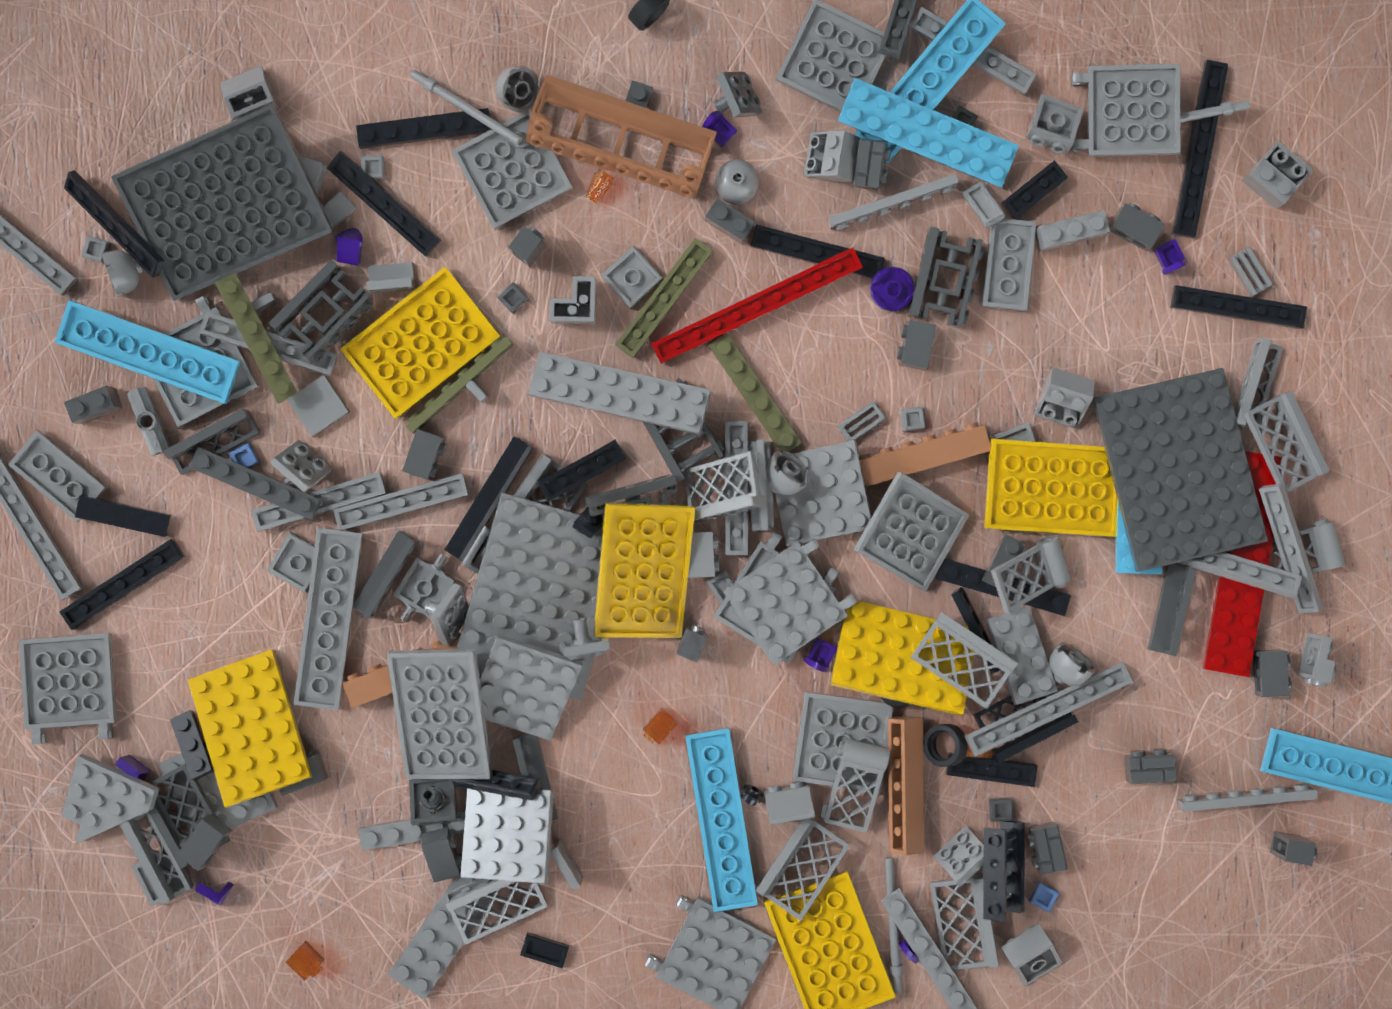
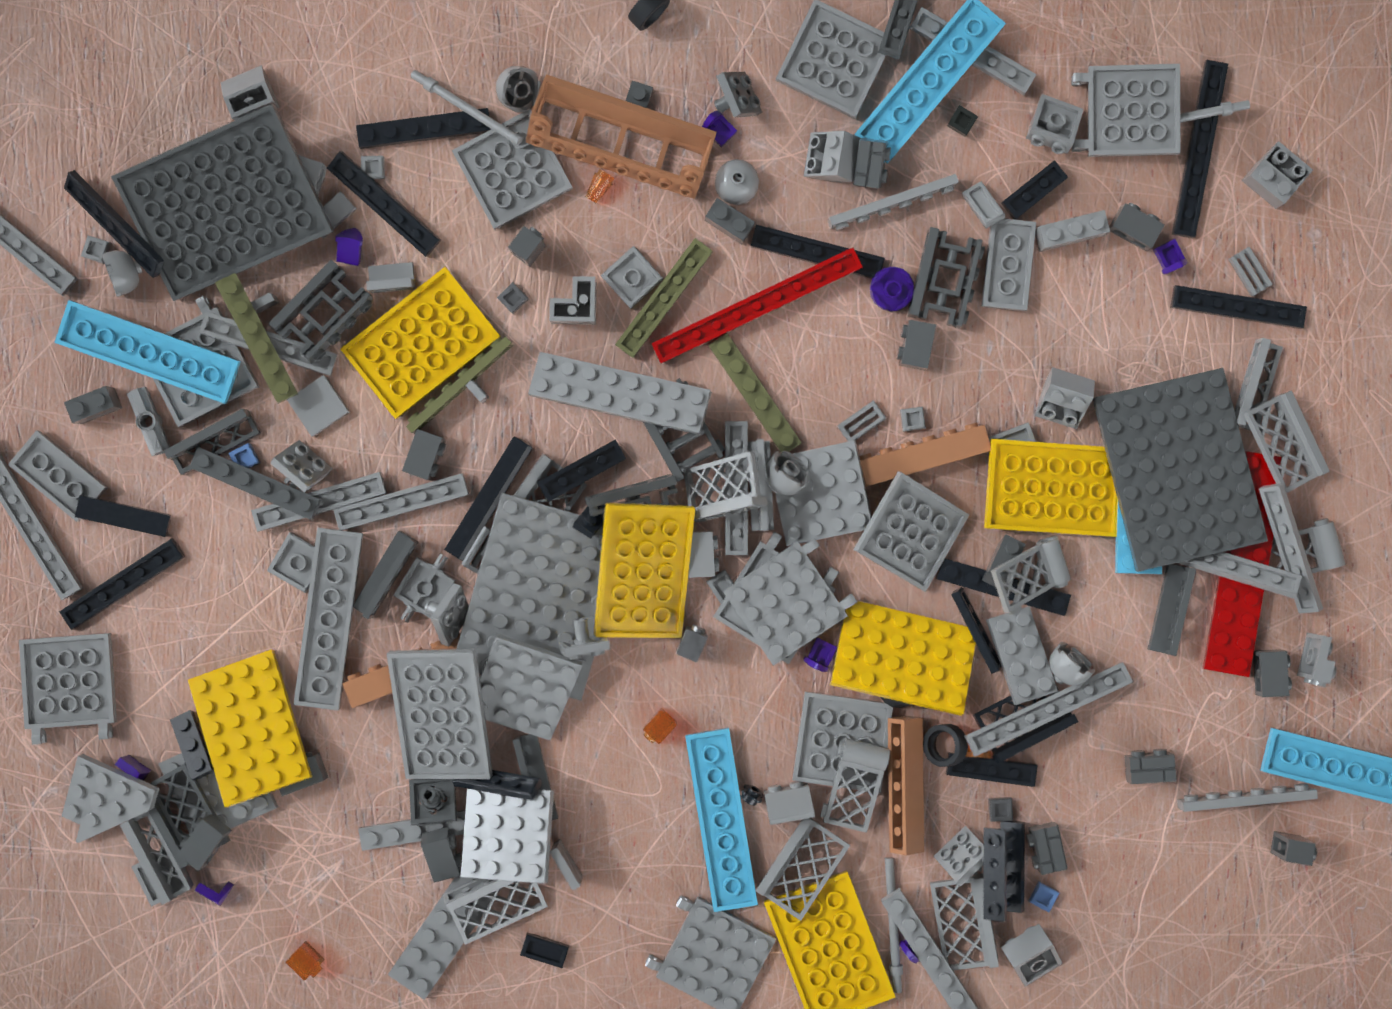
medium azure plate [837,78,1019,188] -> none
light grey fence [910,612,1018,709] -> none

